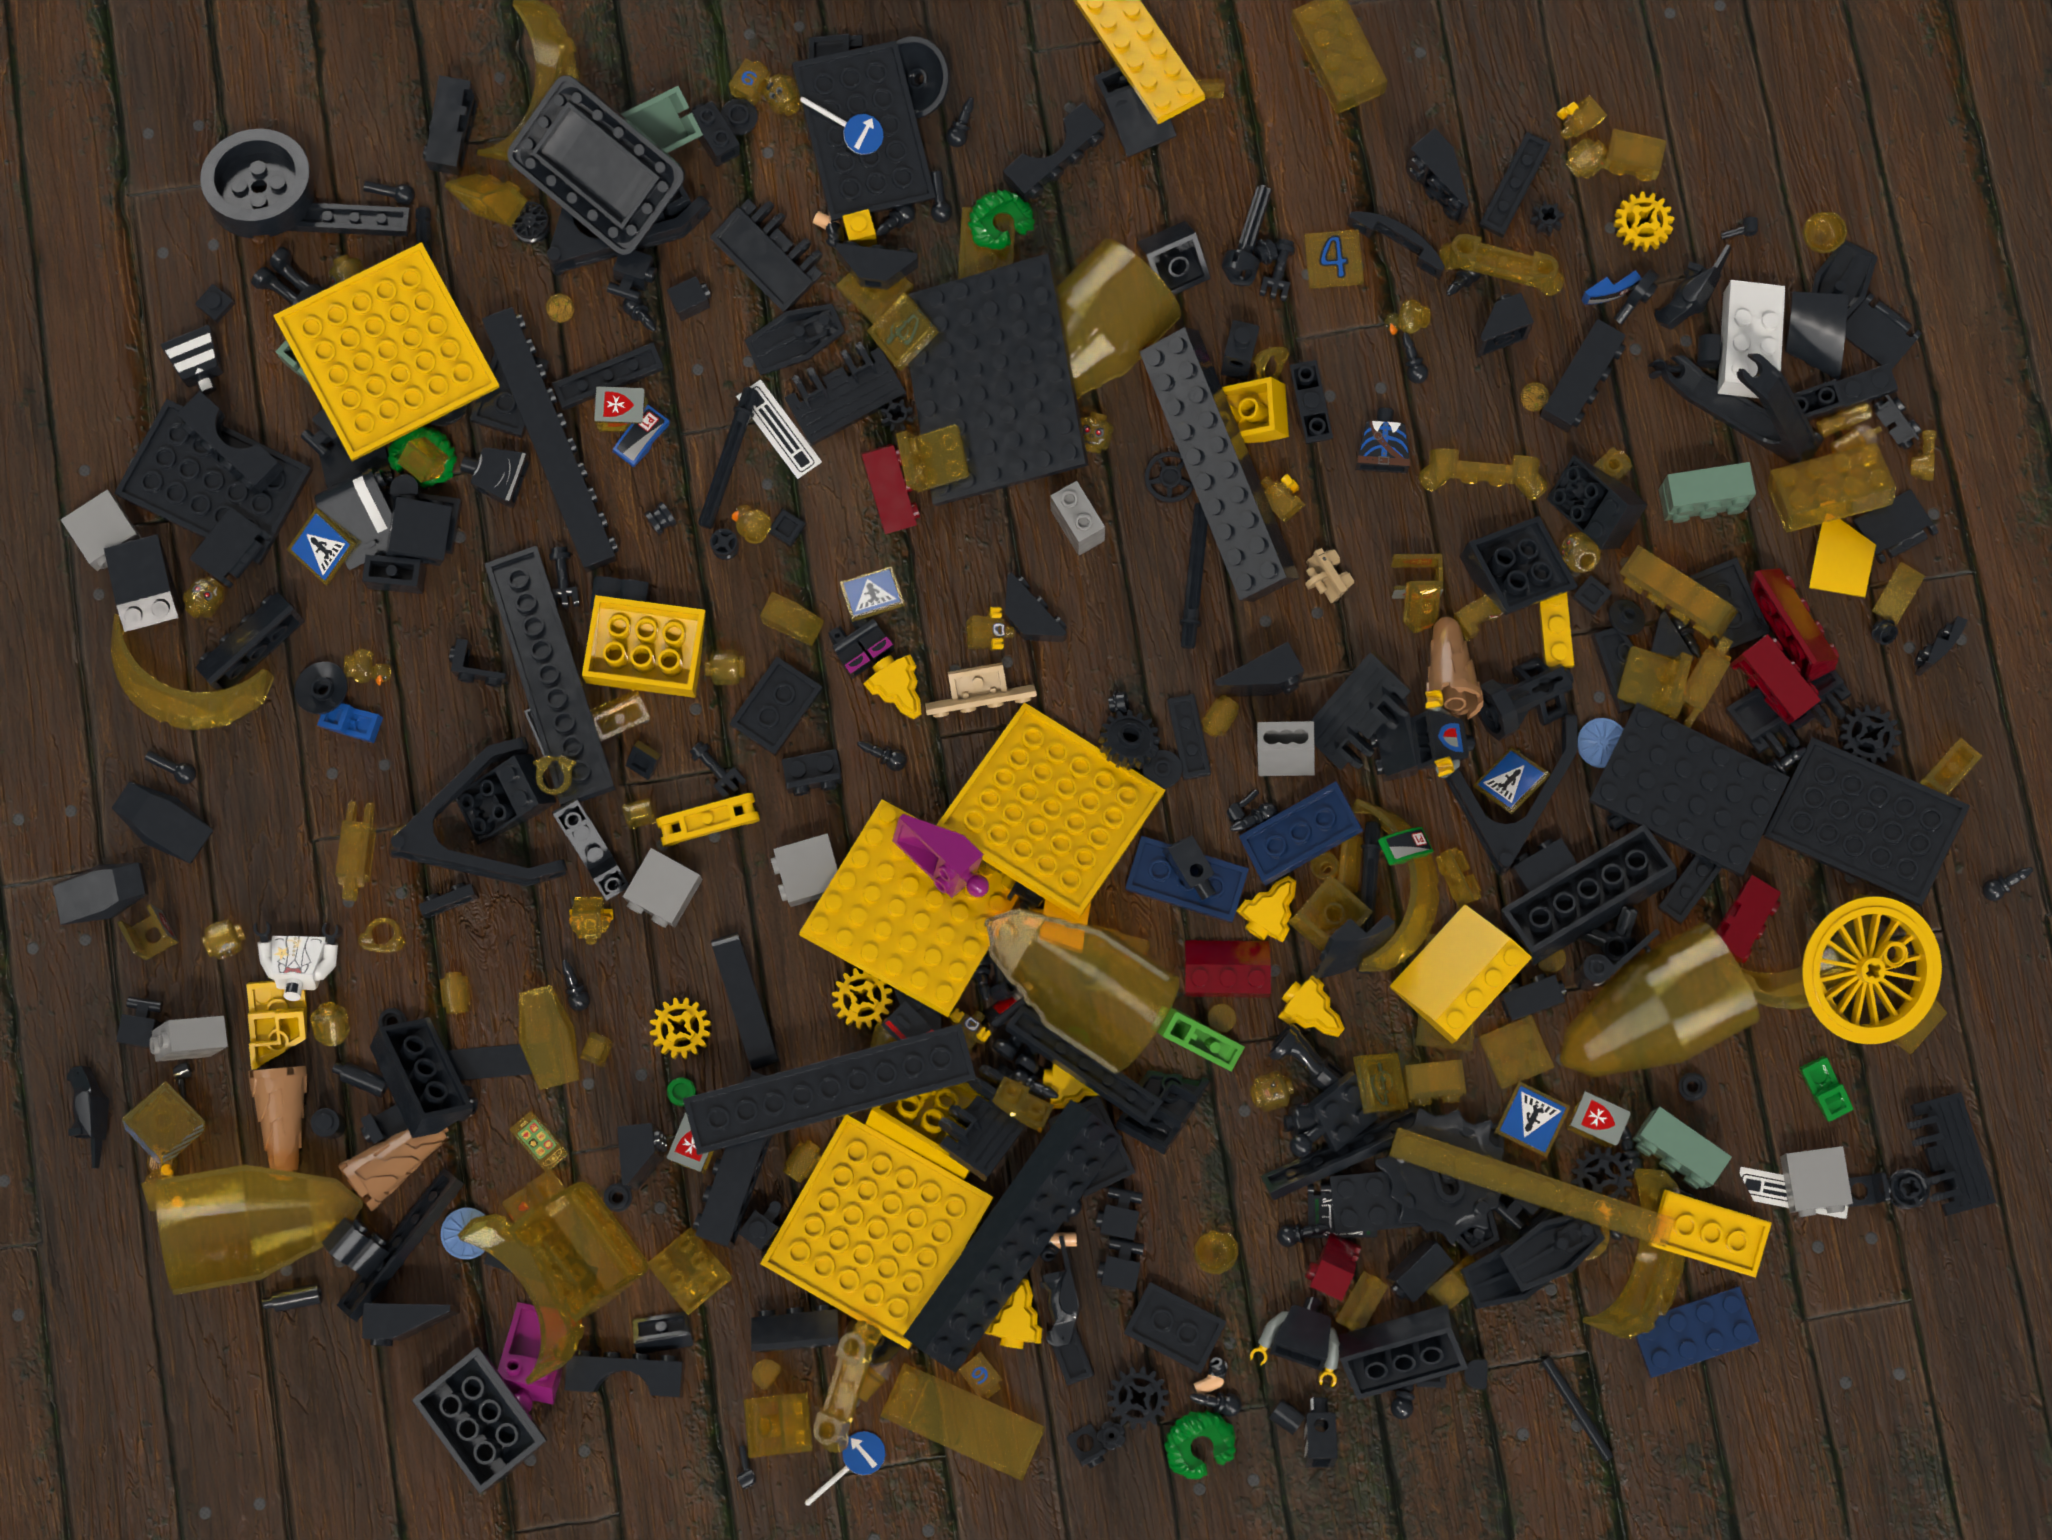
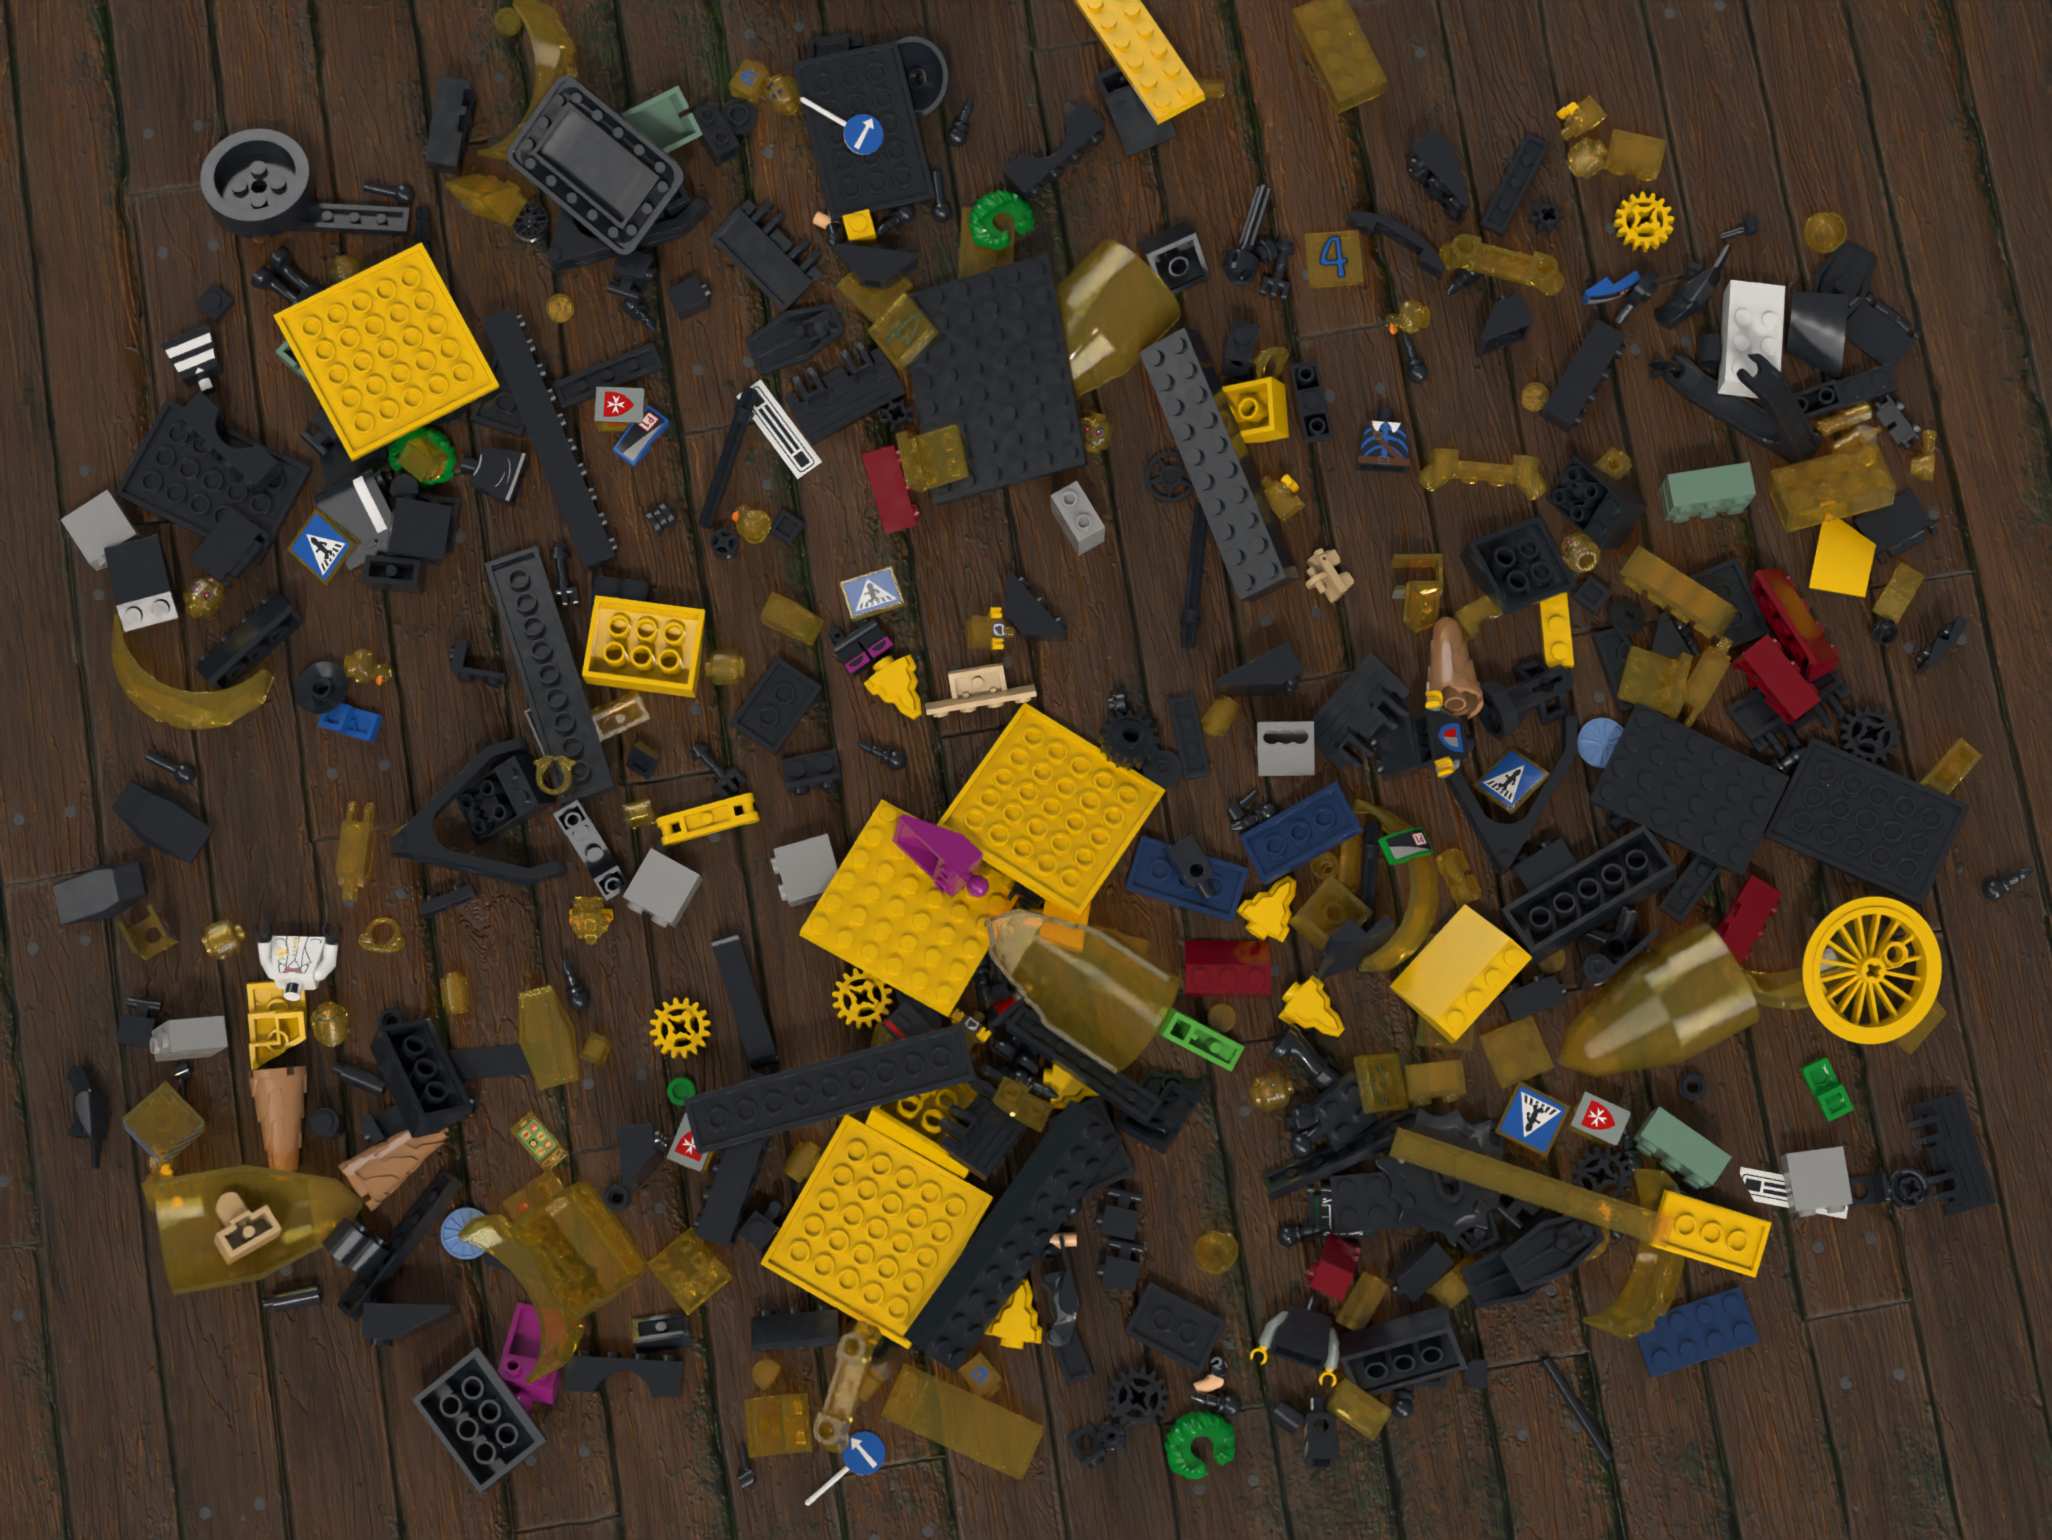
none -> tan brick [214,1192,282,1265]
none -> clear yellow tile [494,7,522,36]
none -> clear yellow slope [1326,1379,1391,1441]

